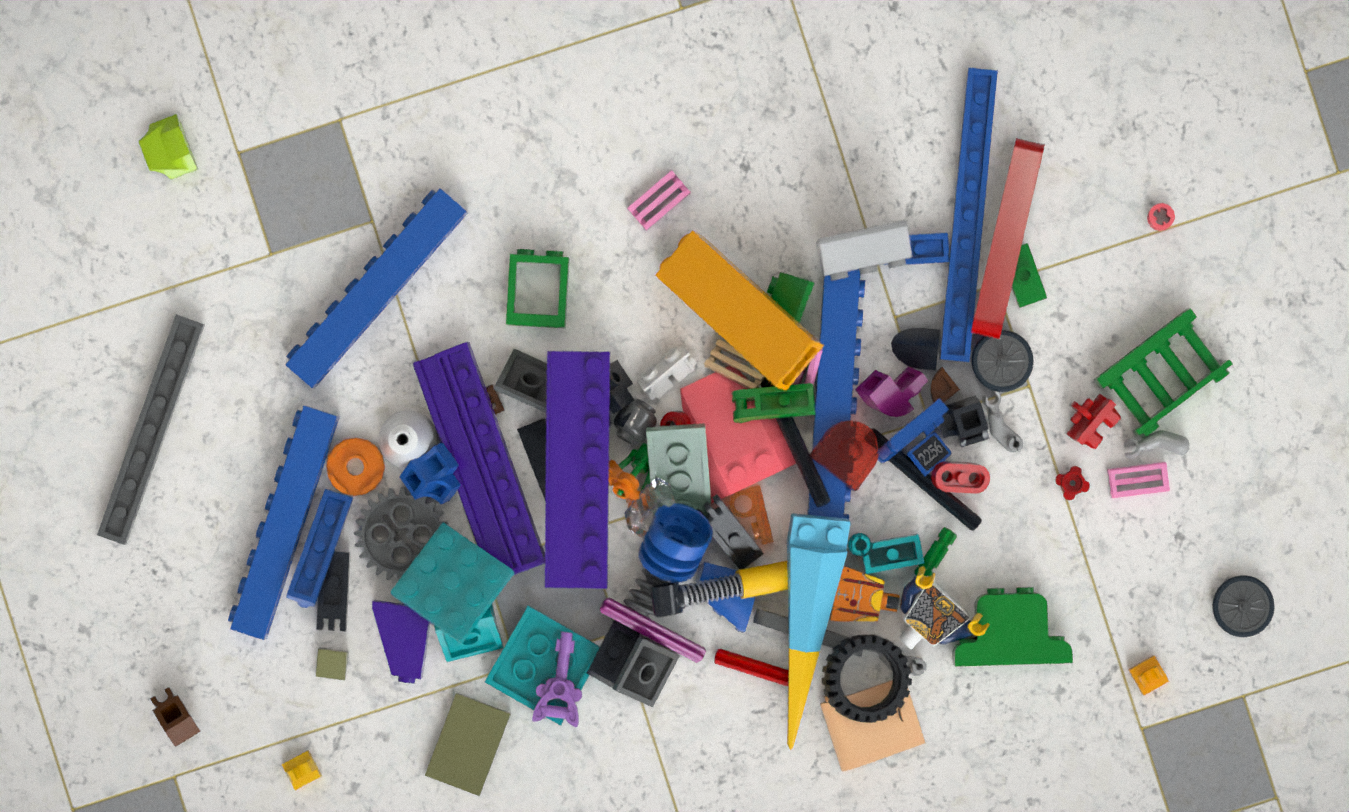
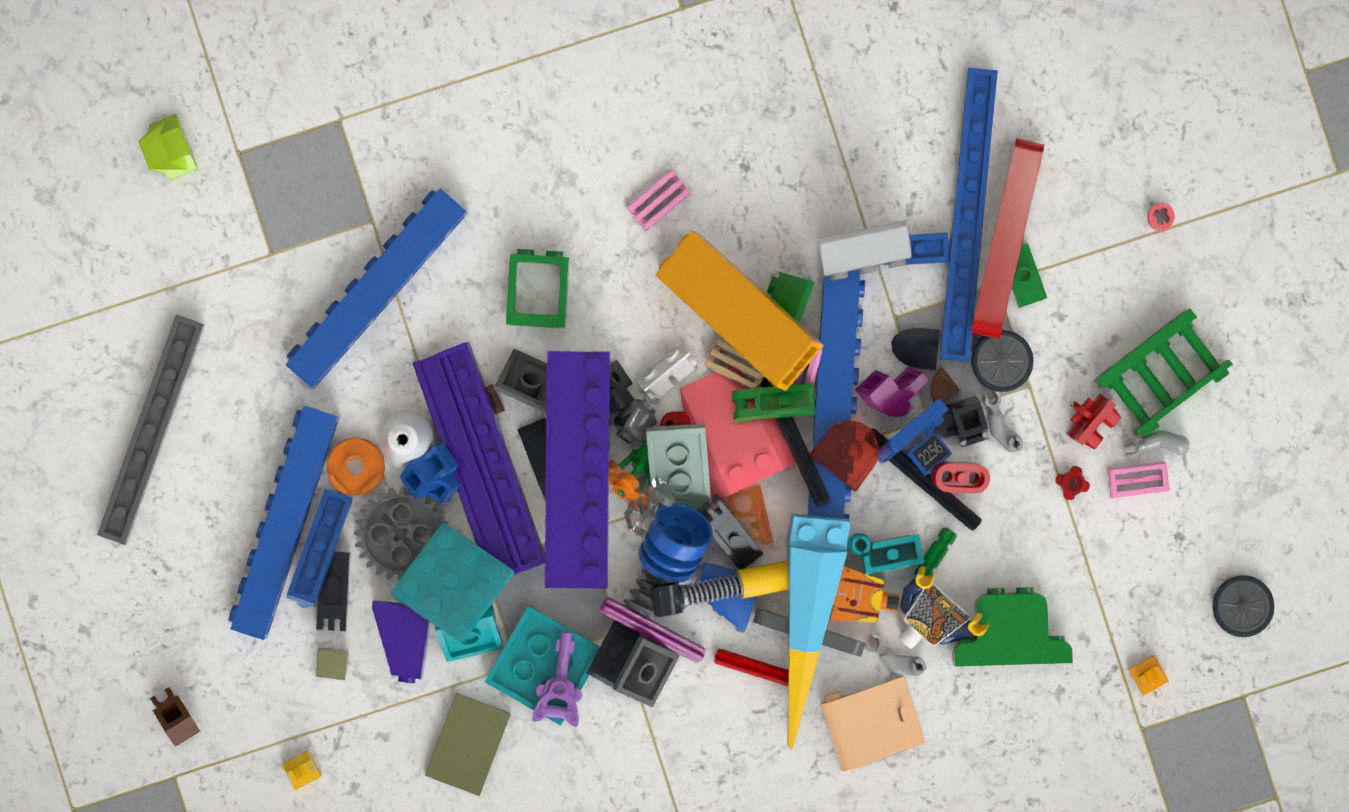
black tyre [821,634,912,723] -> none

